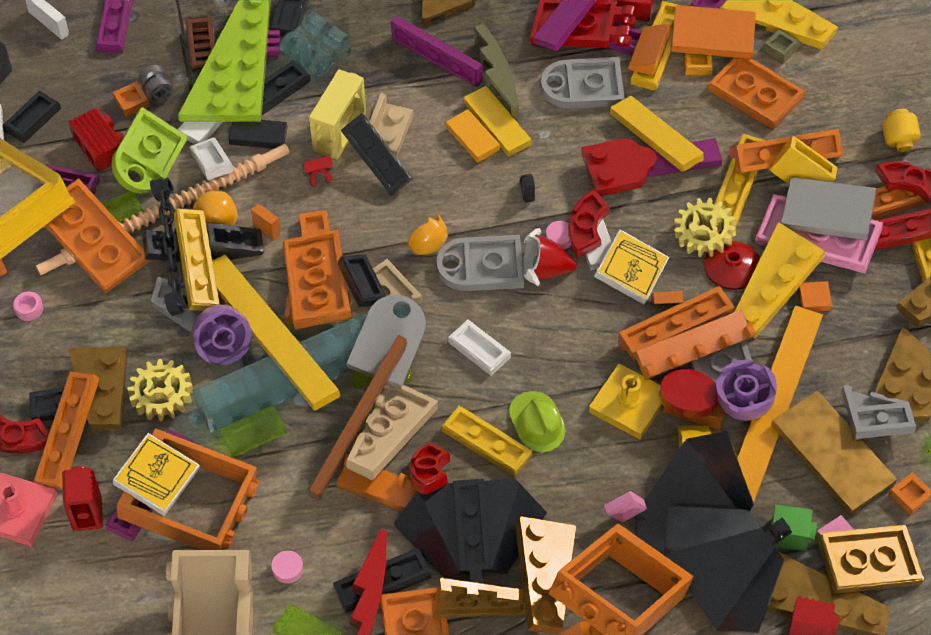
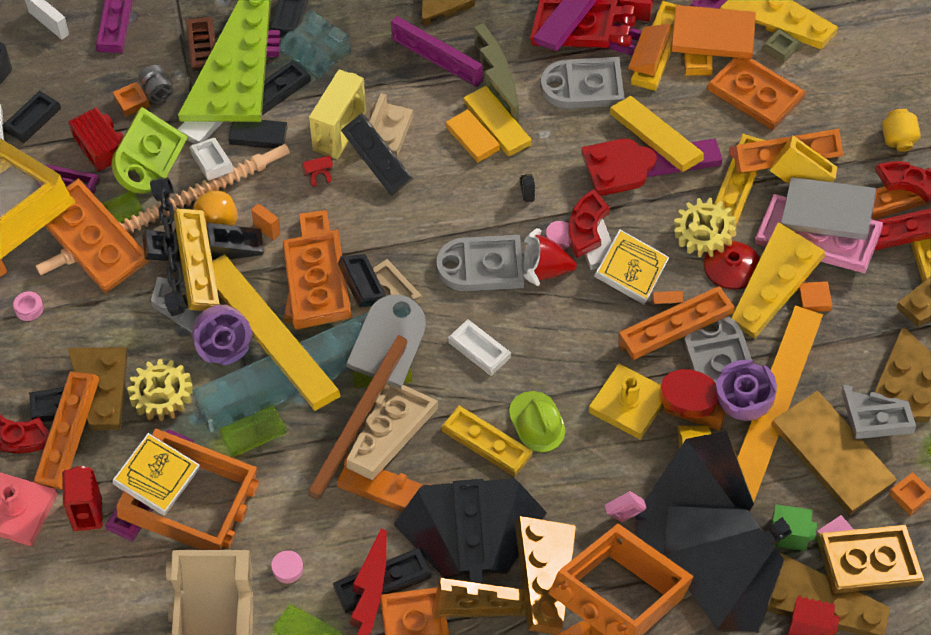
light orange hair [407,214,448,255] -> none
red tile [409,442,450,495] -> none
orange hinge [634,310,755,380] -> none

